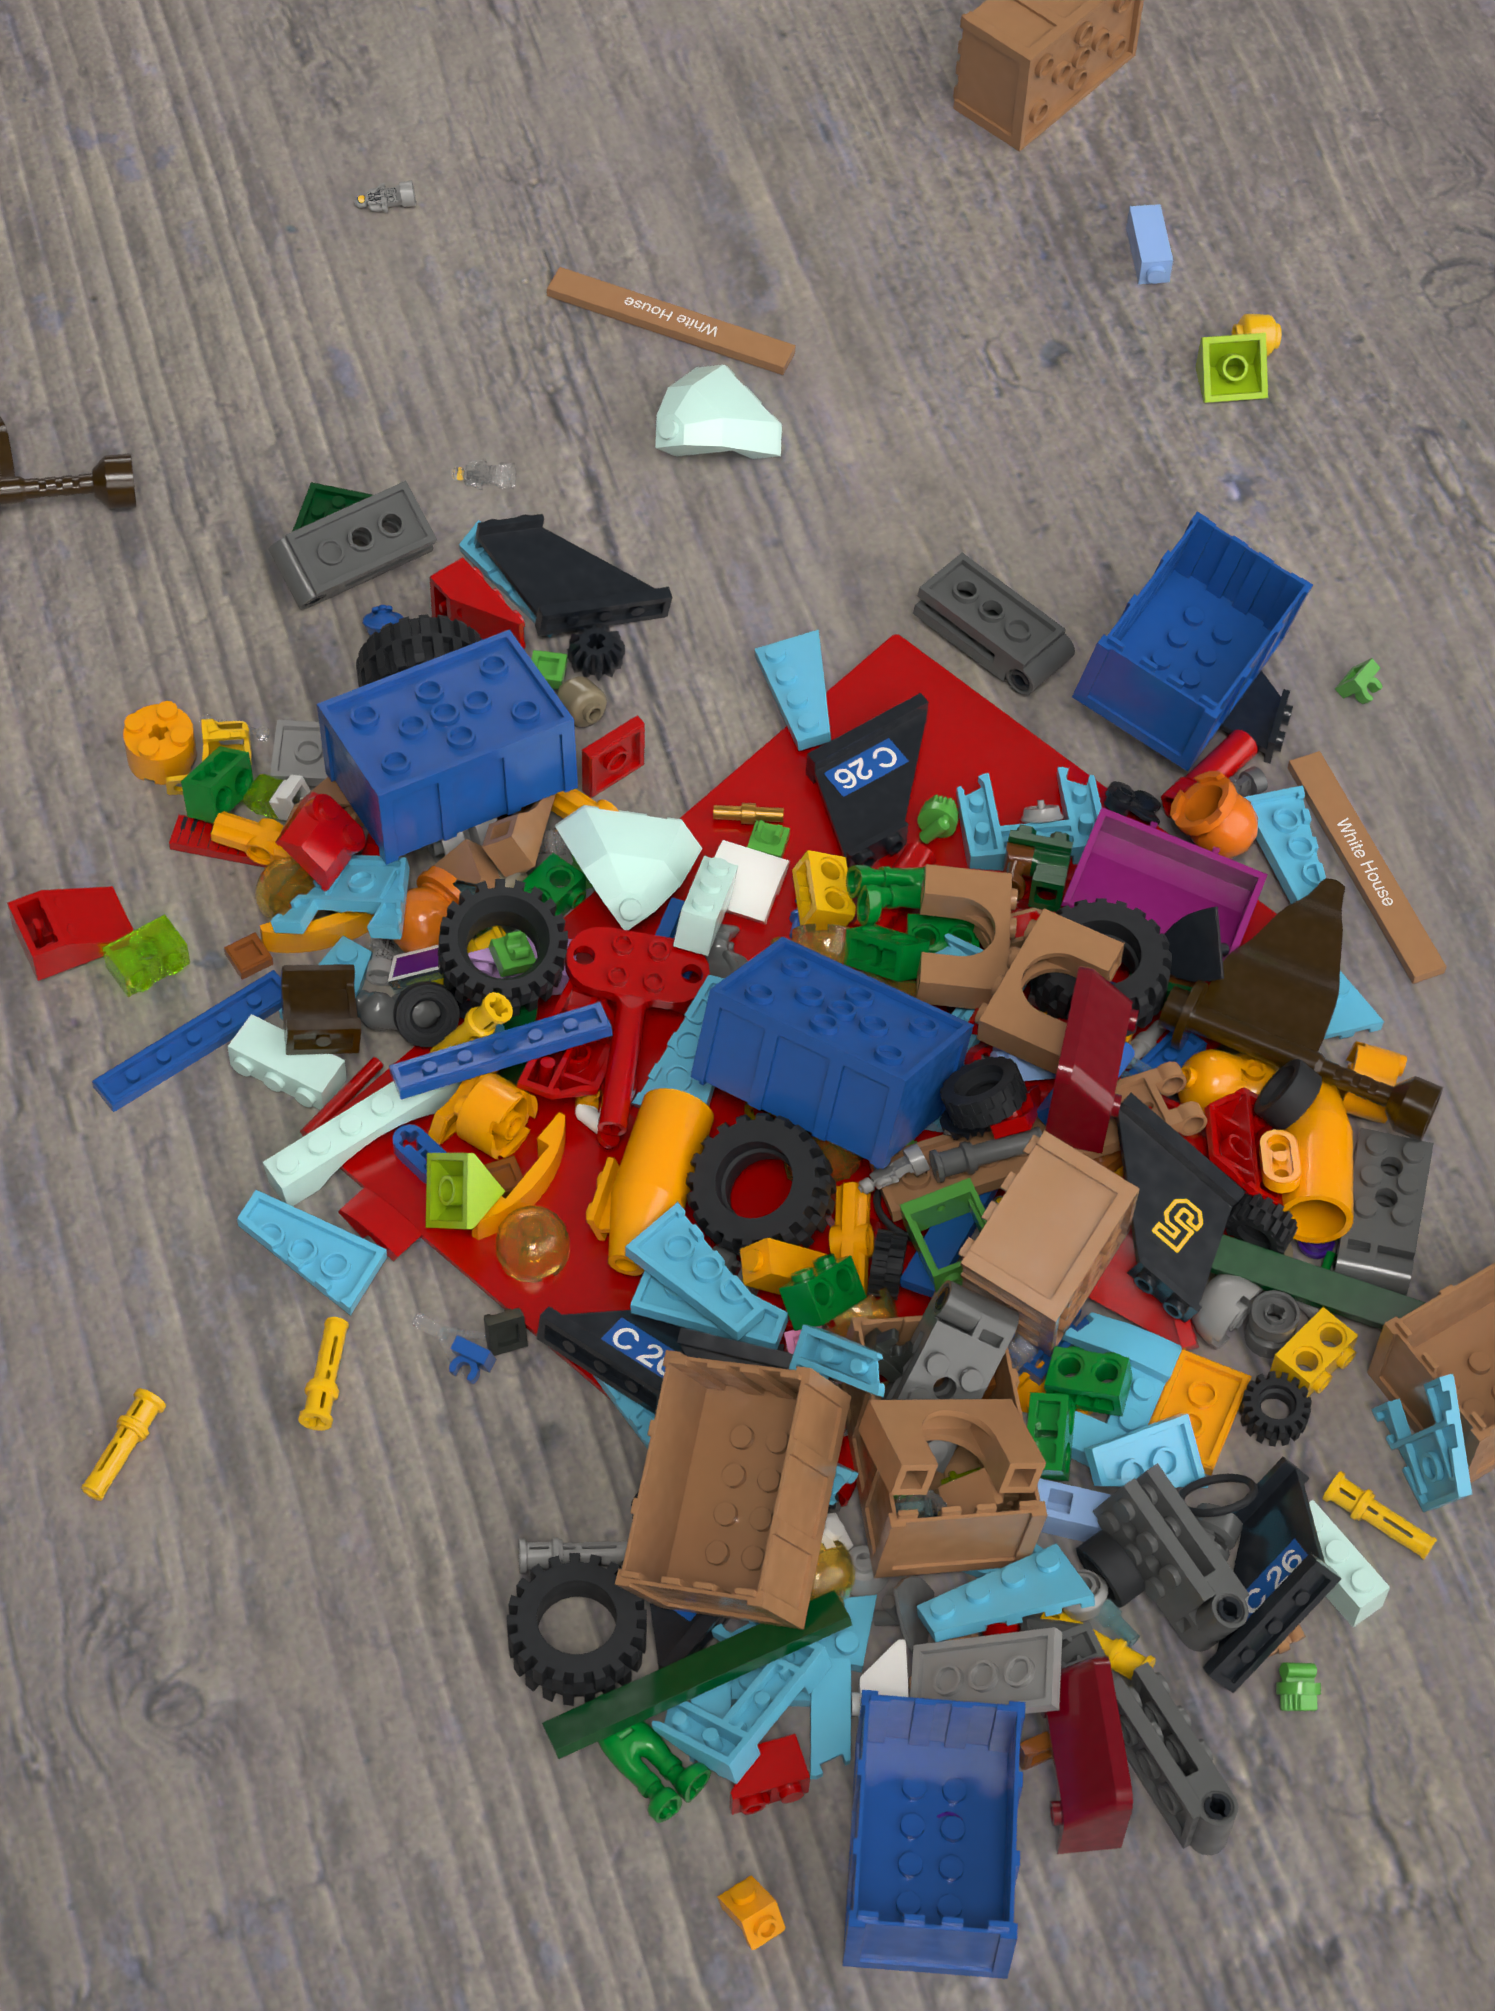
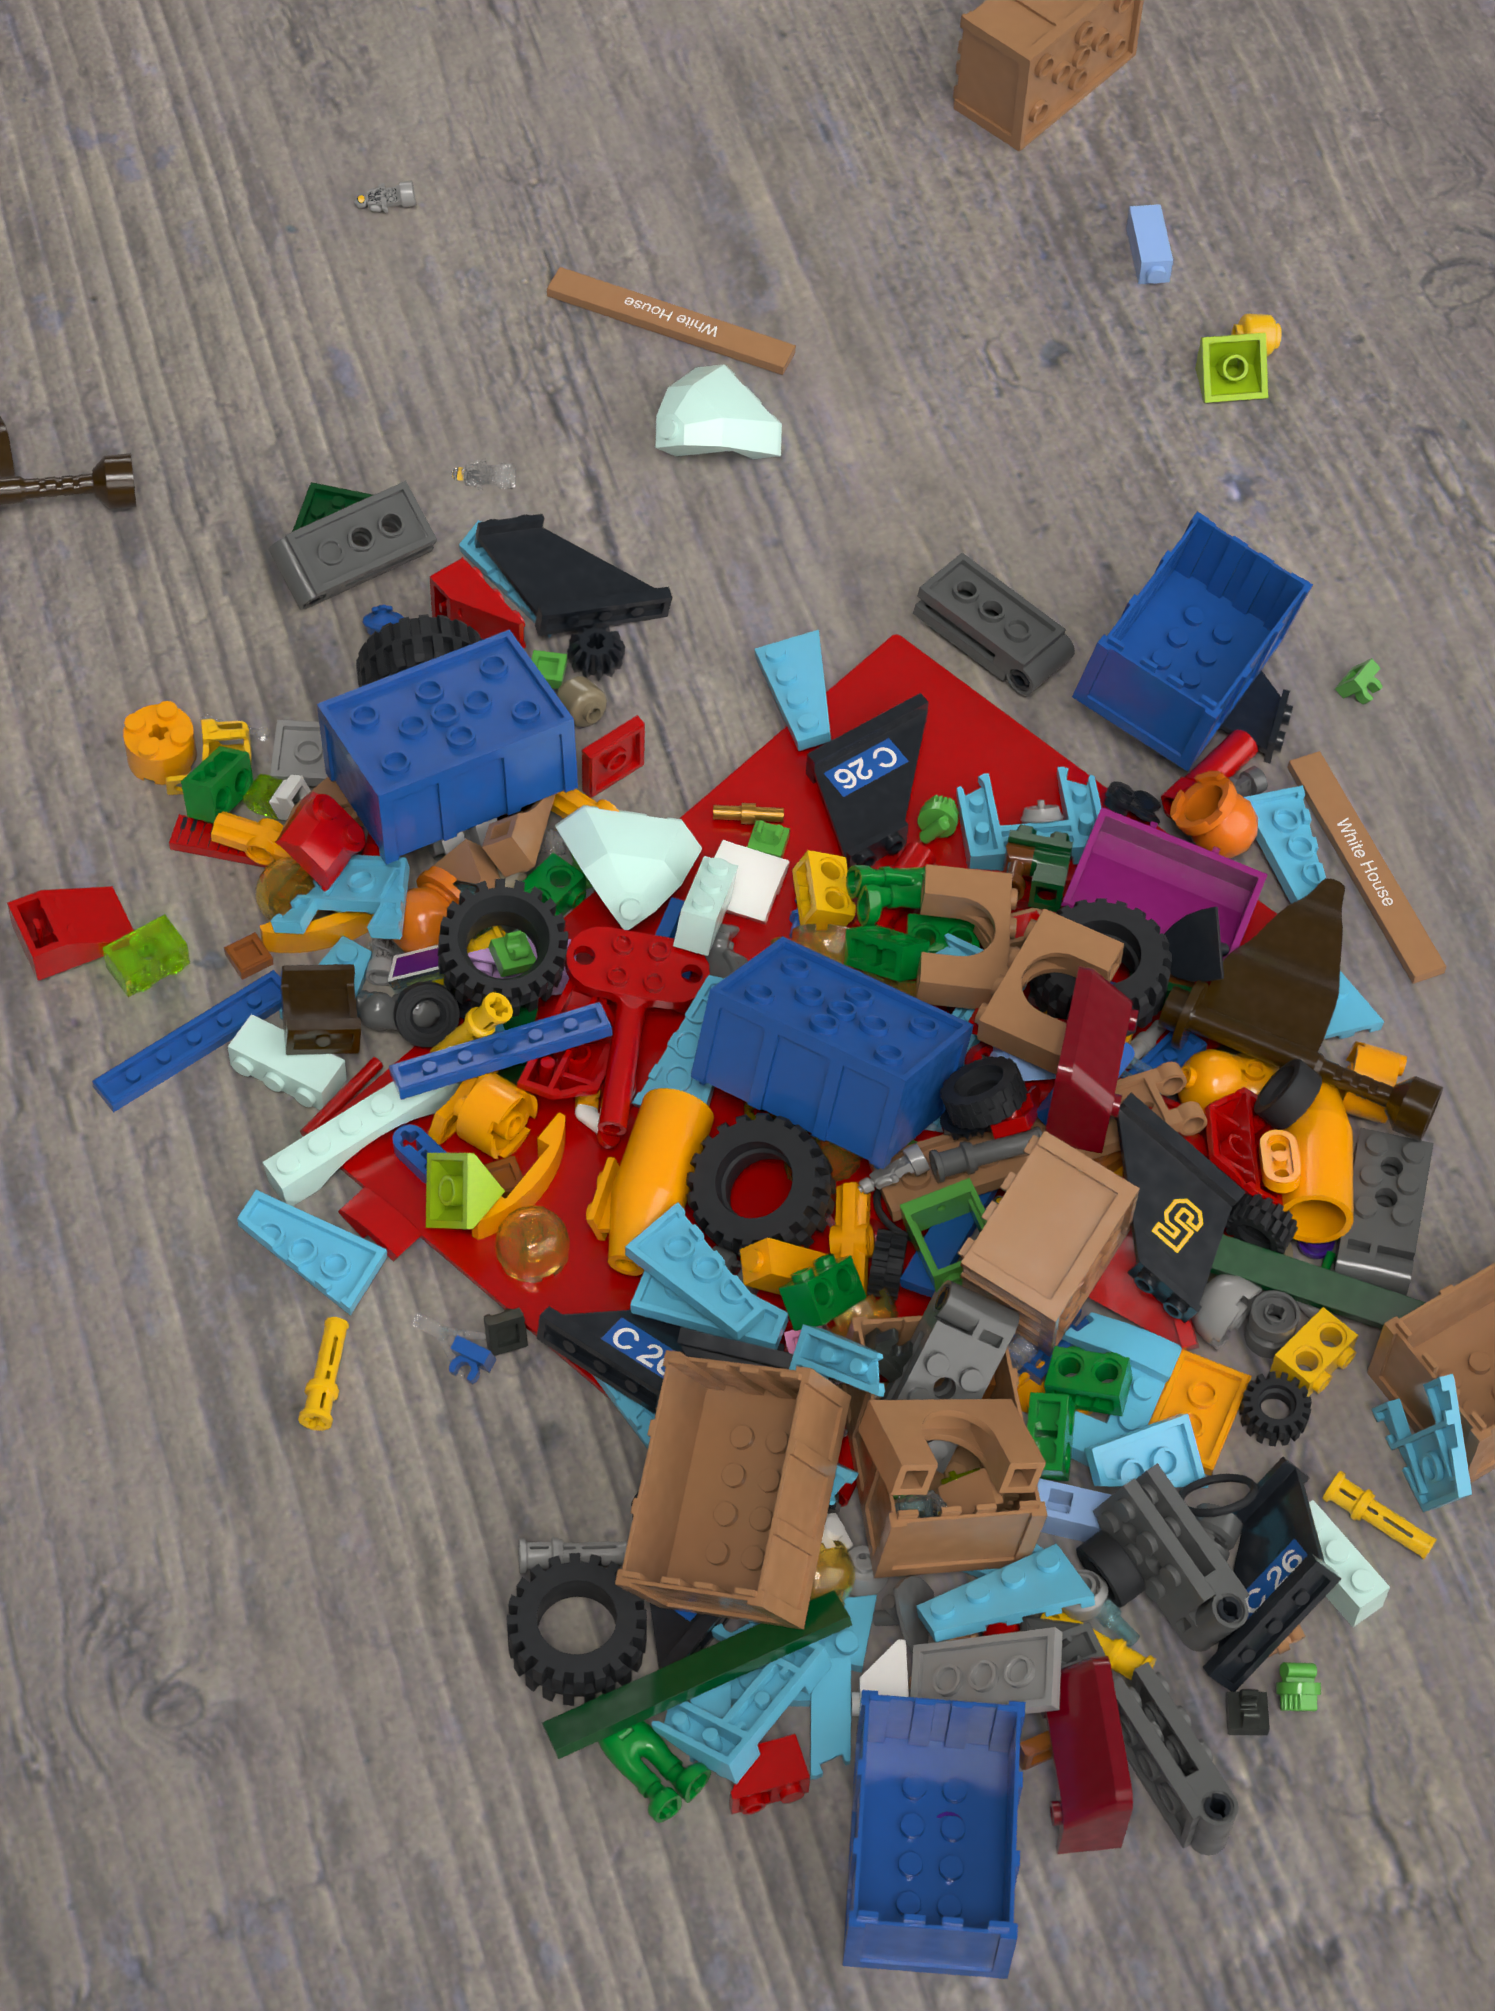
yellow pin [80,1388,166,1501] -> none
light orange bracket [717,1875,786,1950] -> none
none -> pearl dark grey tile [1225,1689,1270,1736]

